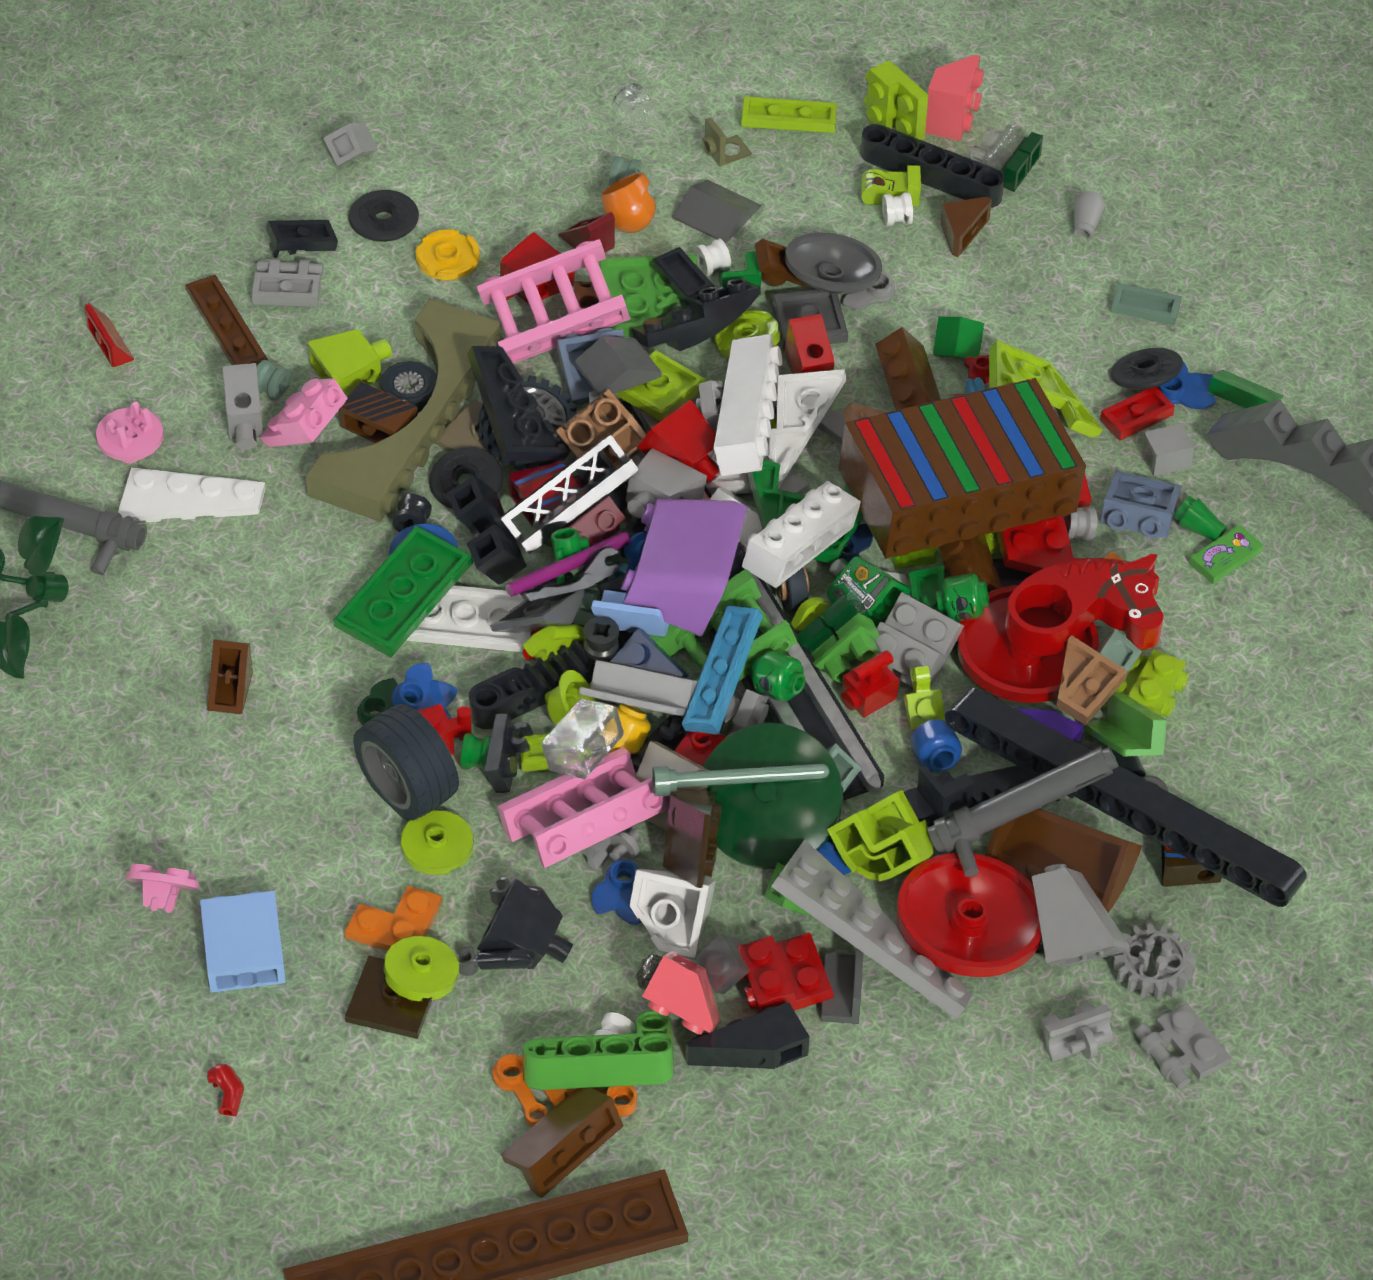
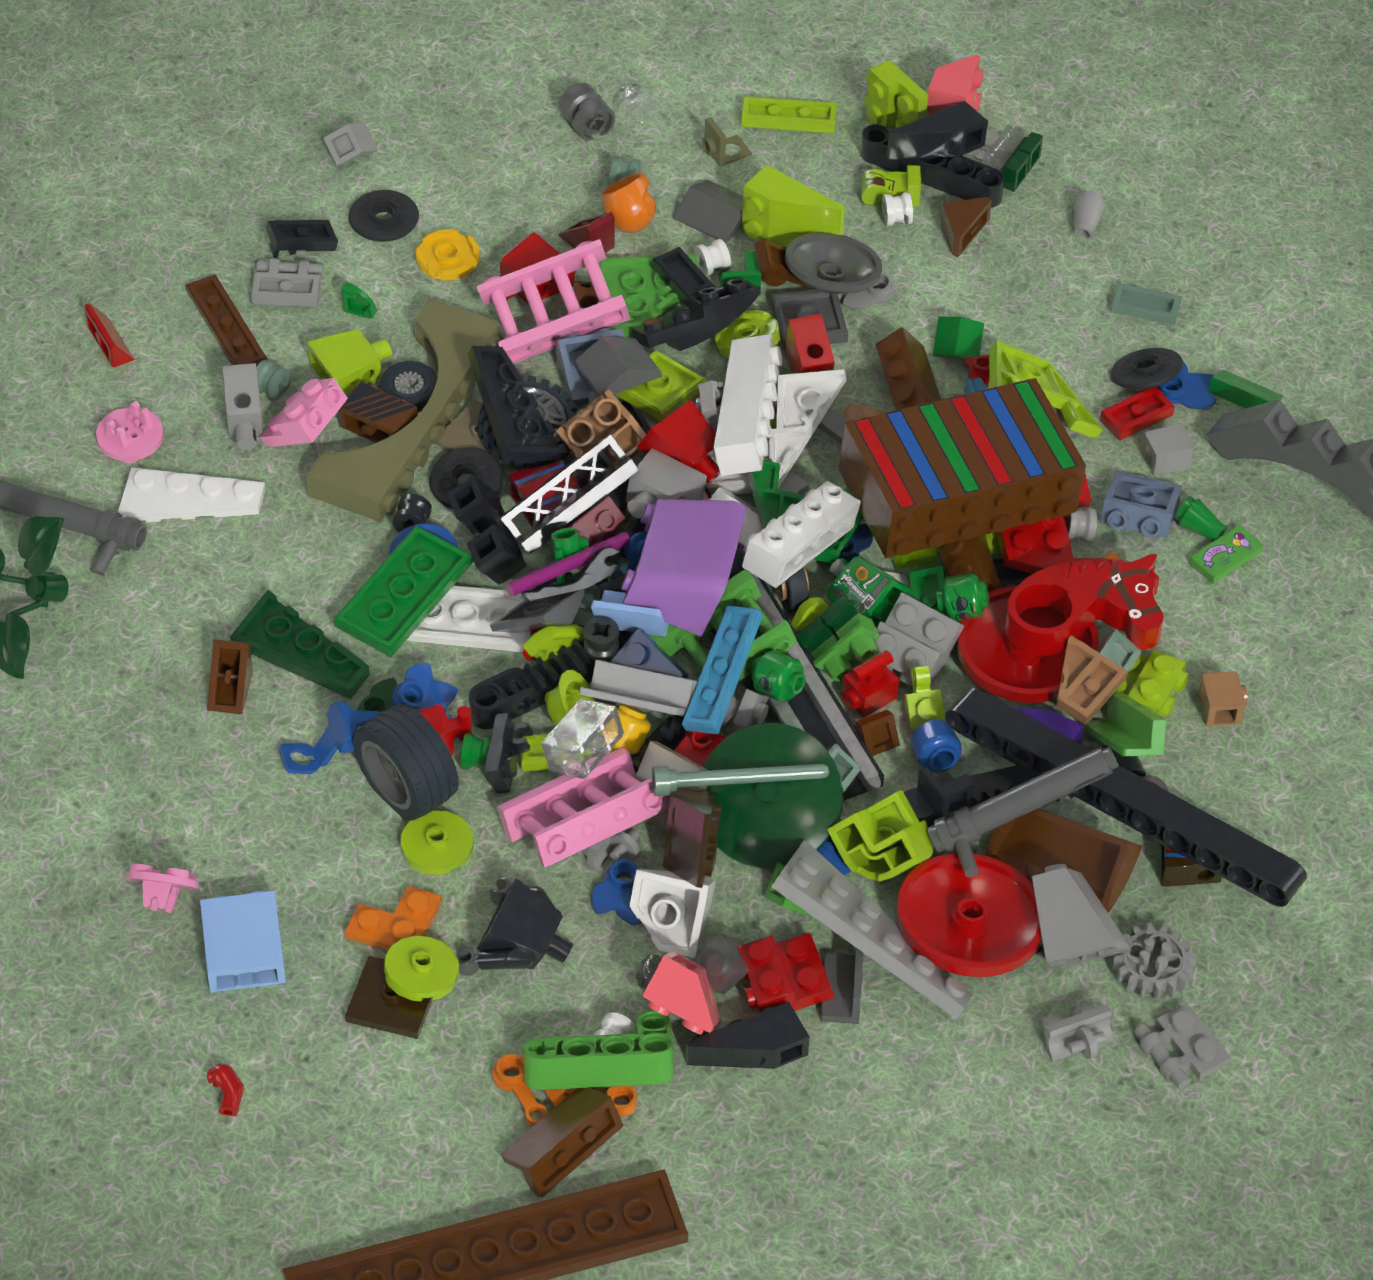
none -> dark green wing [230,590,370,699]
none -> blue piece [279,702,381,774]
none -> green tile [341,282,377,319]
none -> flat silver wheel [559,82,615,141]
none -> lime slope [742,165,845,247]
none -> reddish brown tile [854,710,900,756]
none -> black slope [886,101,988,159]
none -> medium nougat brick [1198,671,1248,727]

